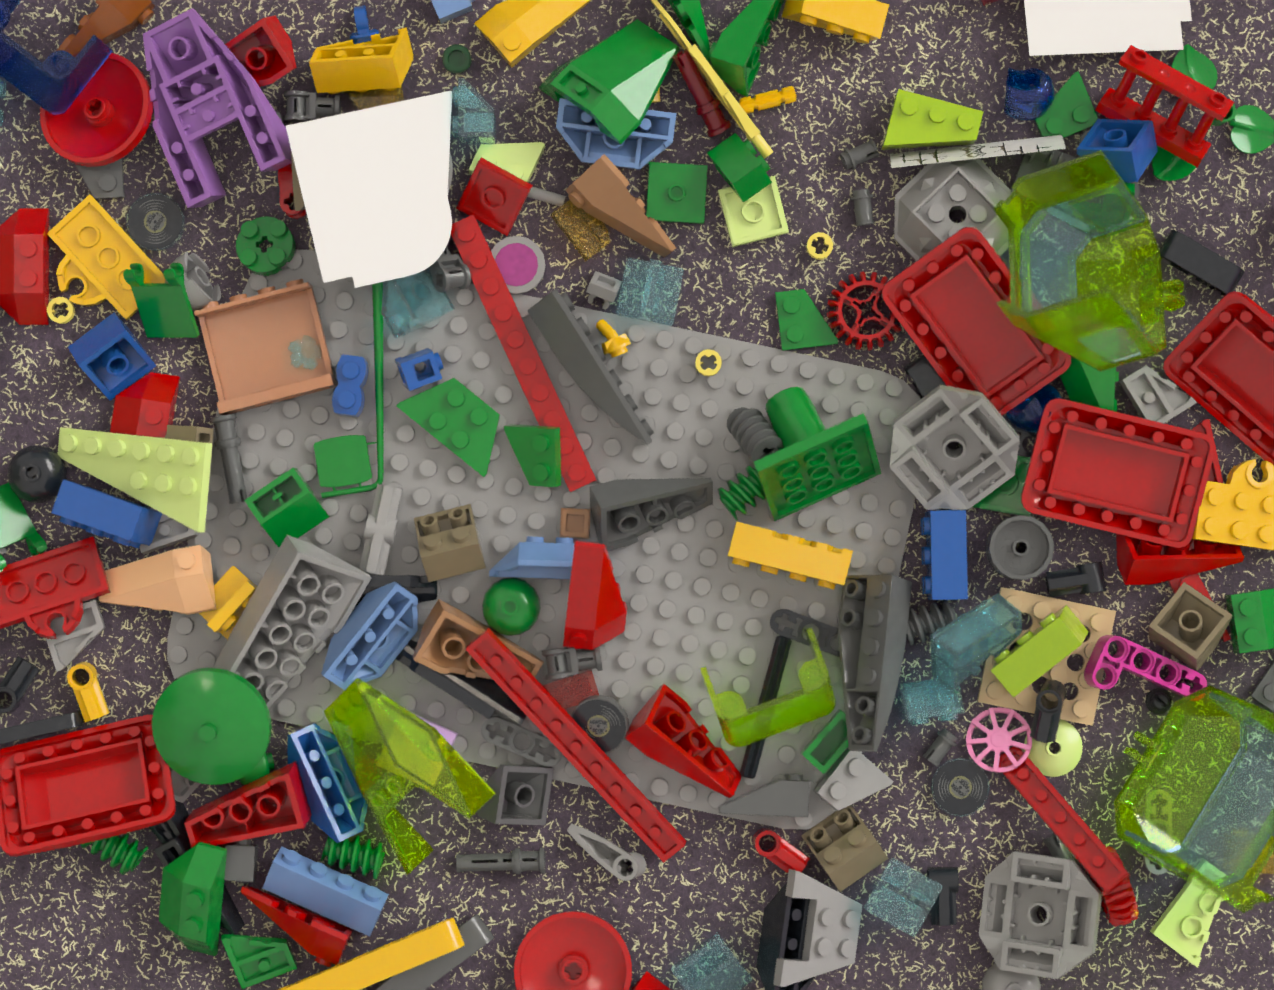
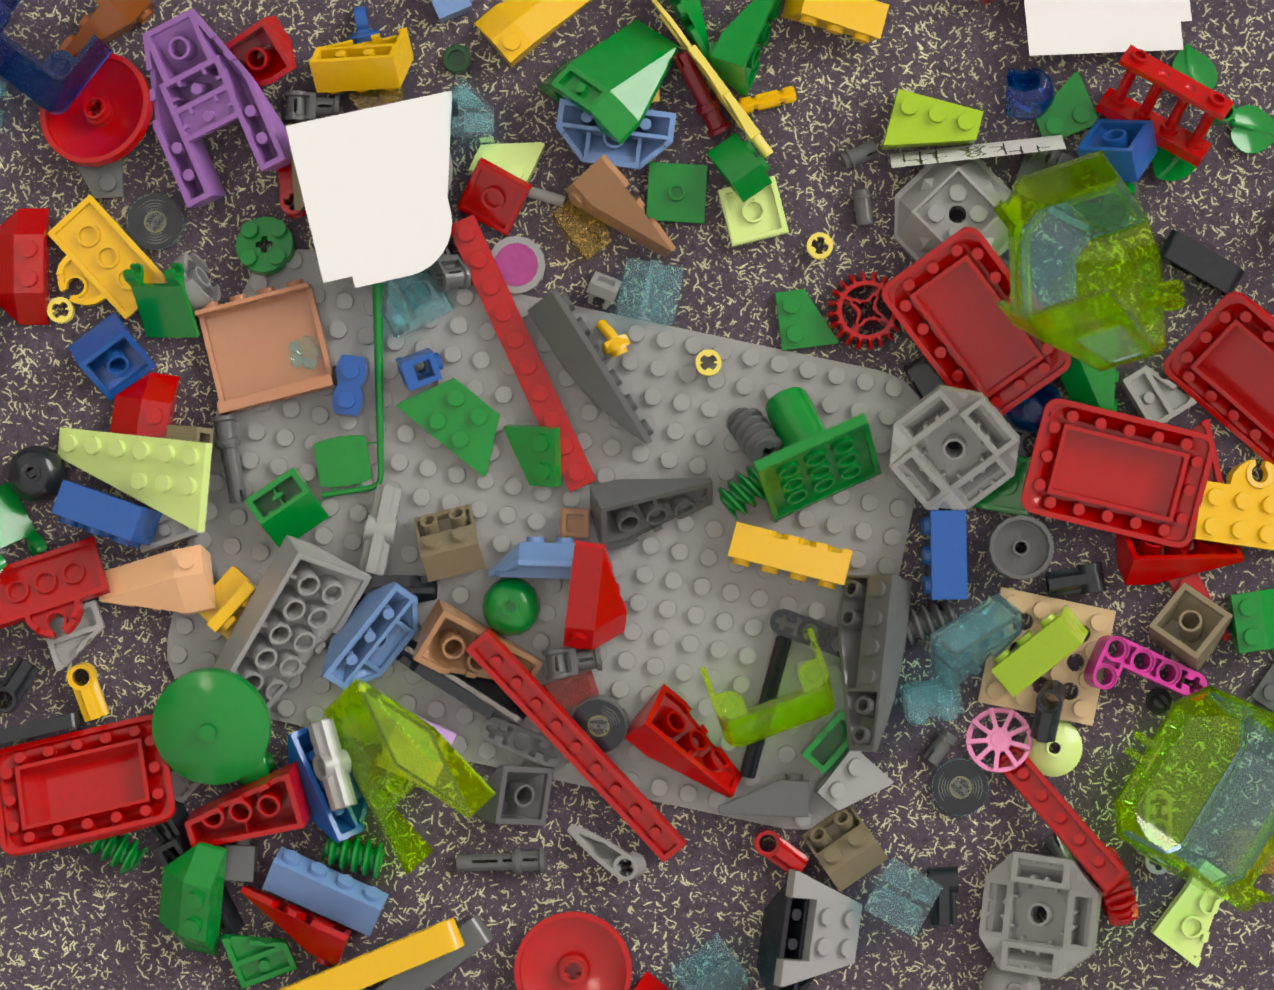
none -> light grey piece [307,719,357,811]

